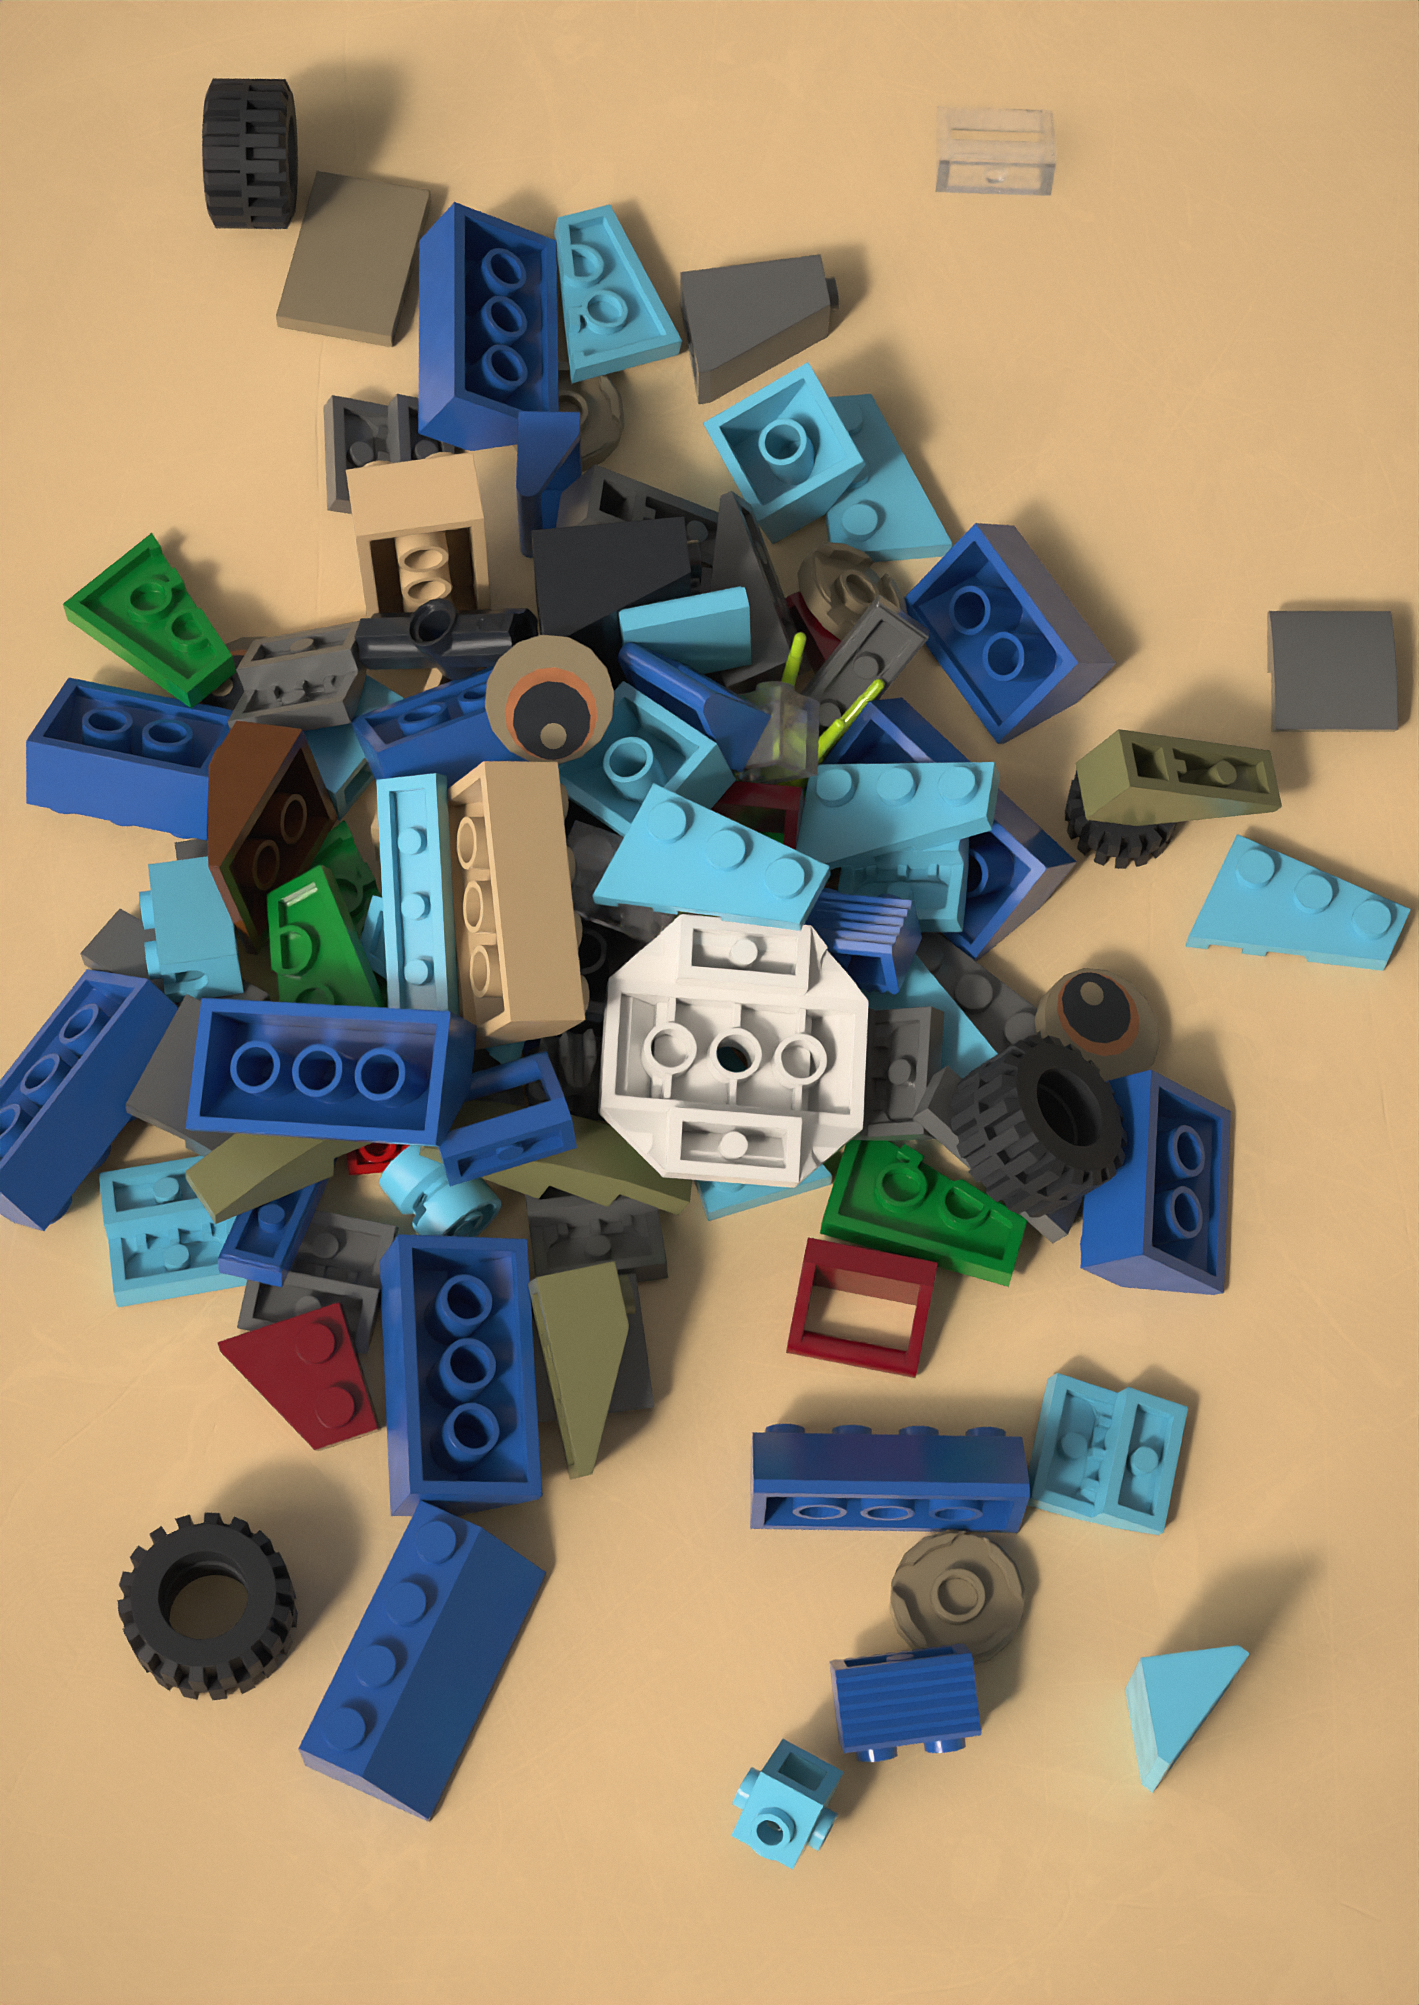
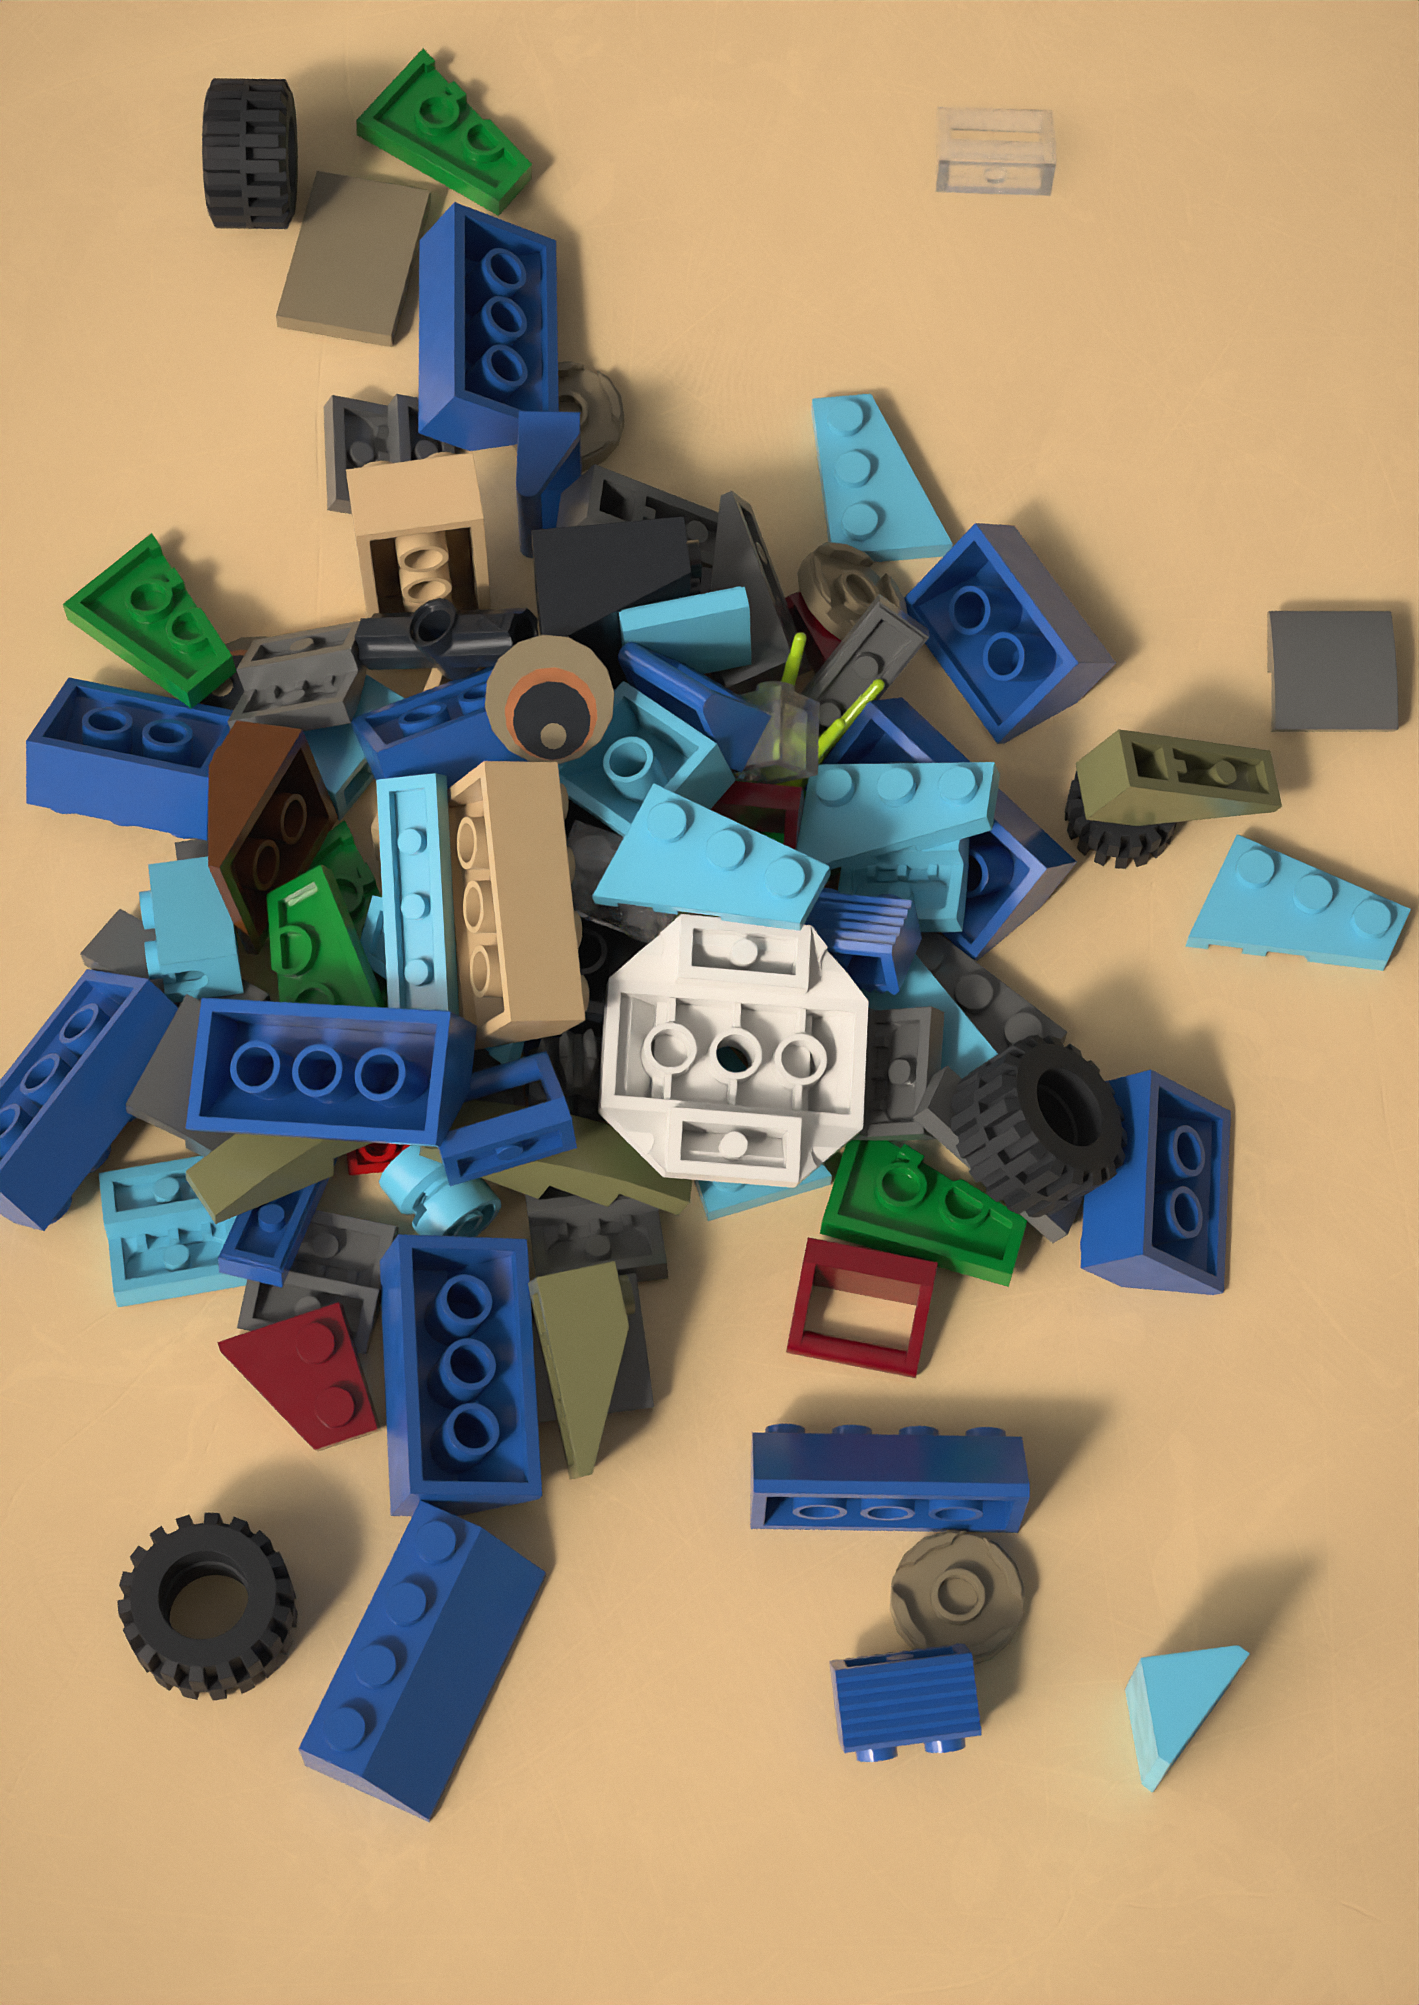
medium azure wing [554,205,682,383] -> none
dark grey slope [680,254,839,404] -> none
medium azure slope [703,362,866,545] -> none
medium azure brick [731,1739,844,1869] -> none
medium azure slope [1027,1373,1188,1535] -> none
tile [1035,968,1160,1081] -> none
none -> green wing [356,48,532,216]

